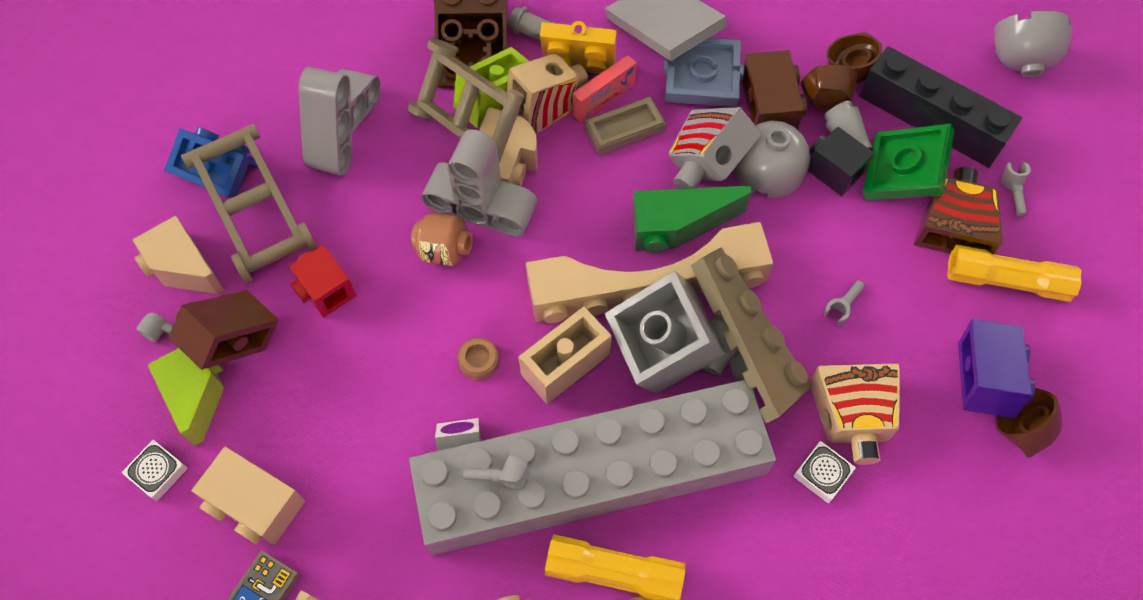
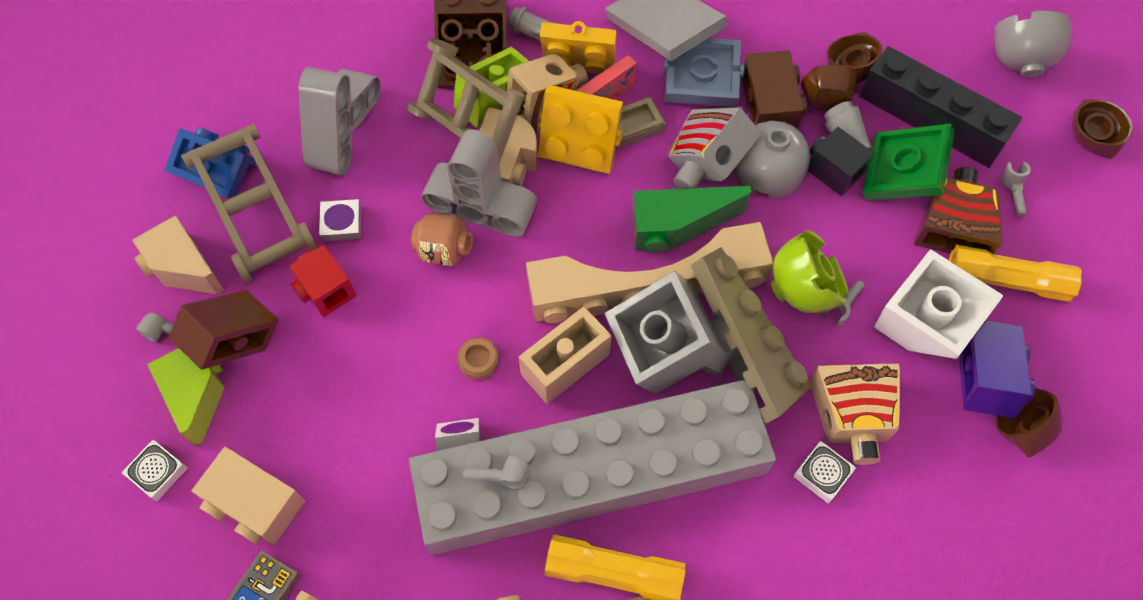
none -> tile [319,199,361,242]
none -> yellow plate [538,85,623,174]
none -> lime cylinder [771,230,848,313]
none -> white slope [874,249,1003,359]
none -> reddish brown hat [1072,99,1133,159]

